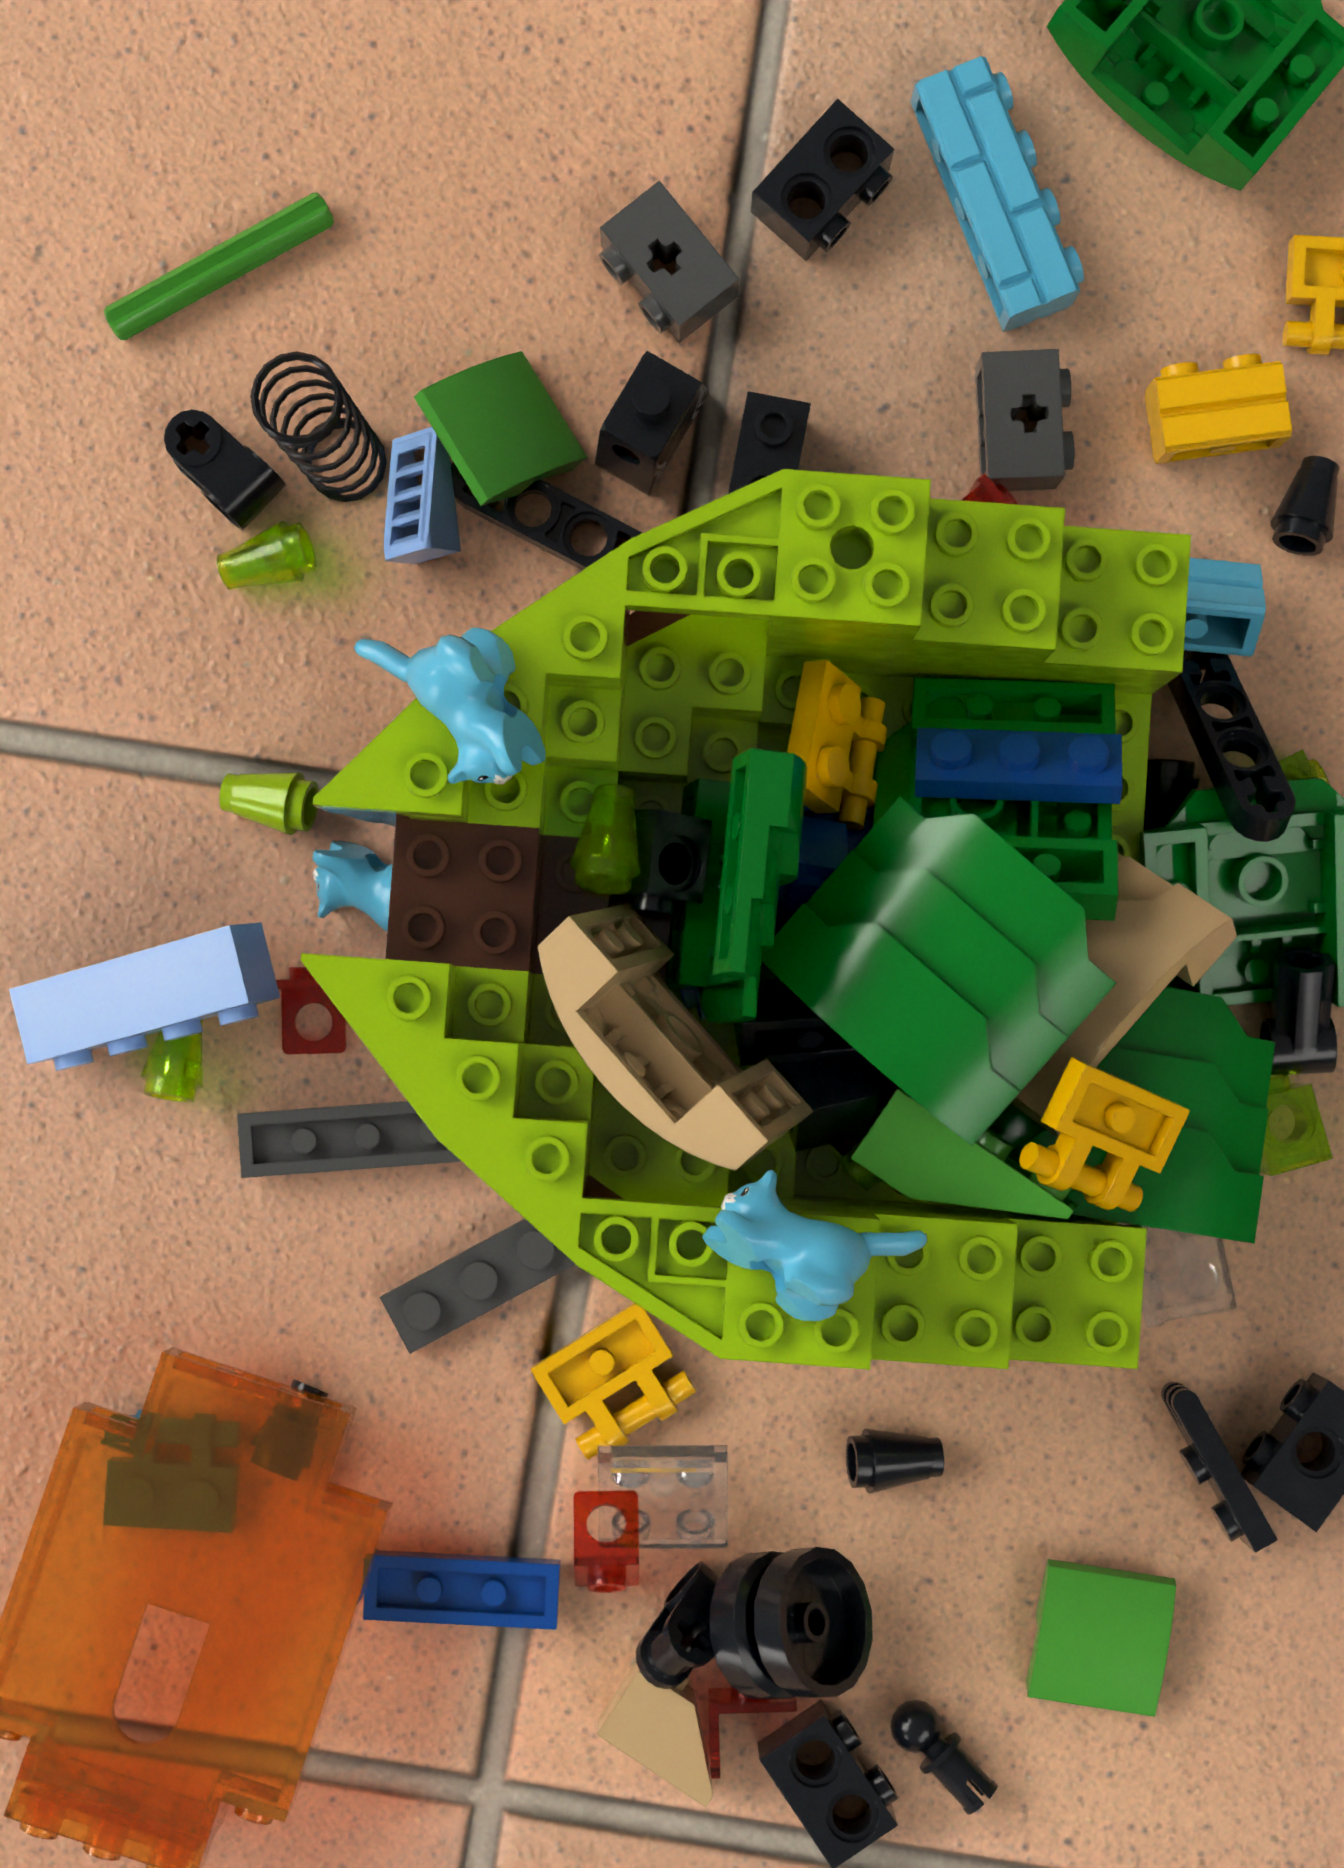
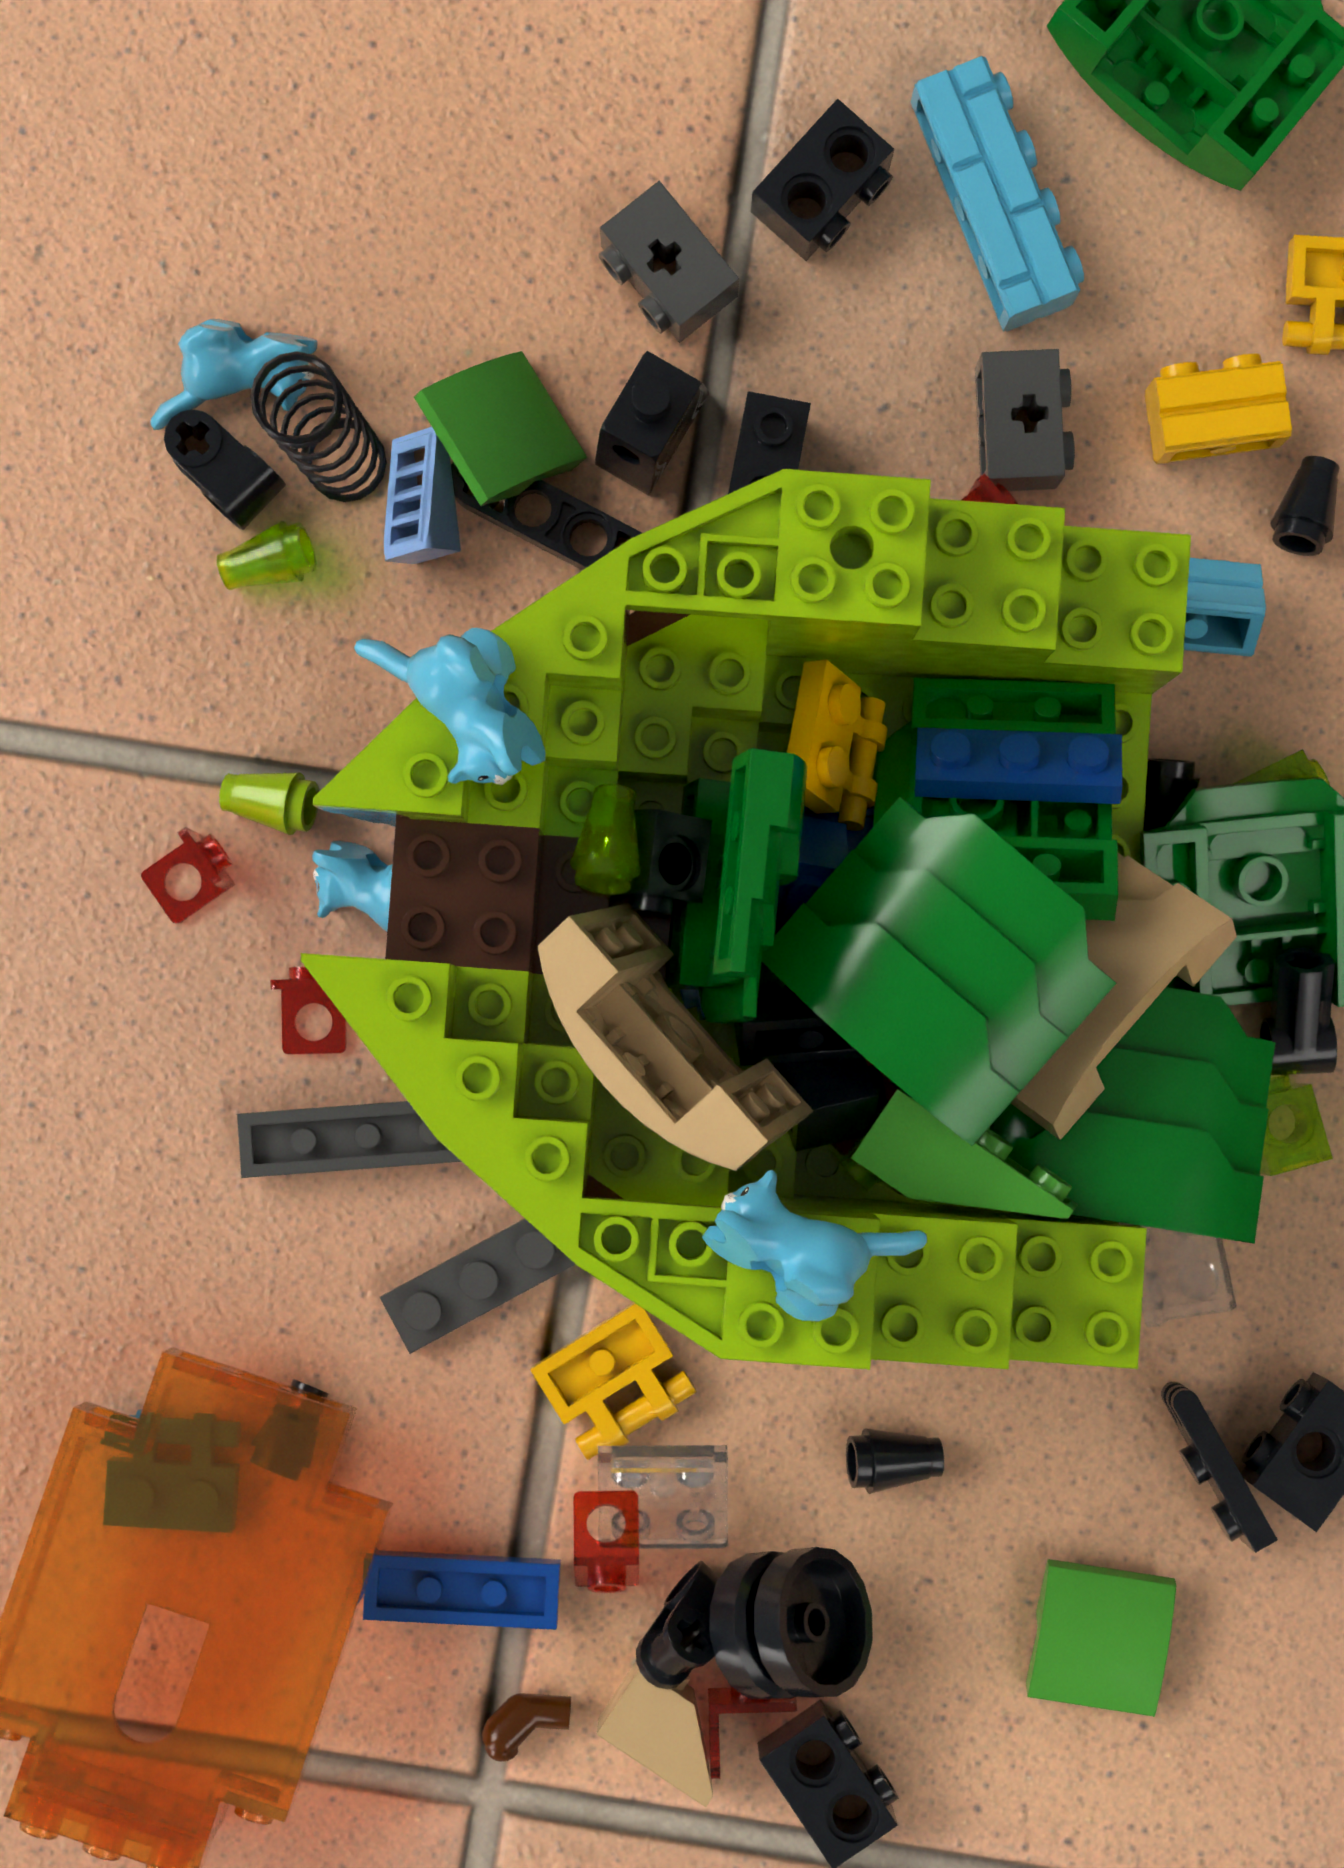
light blue brick [9,922,280,1071] -> none
bright green axle [104,193,334,340] -> none
clear neon green cone [140,1020,204,1103] -> none
black pin [890,1700,998,1815] -> none
yellow plate [1019,1057,1191,1212] -> none
black beam [1167,650,1296,842] -> none
none -> clear red bracket [141,827,236,924]
none -> medium azure animal [150,319,318,430]
none -> reddish brown arm [482,1693,571,1762]

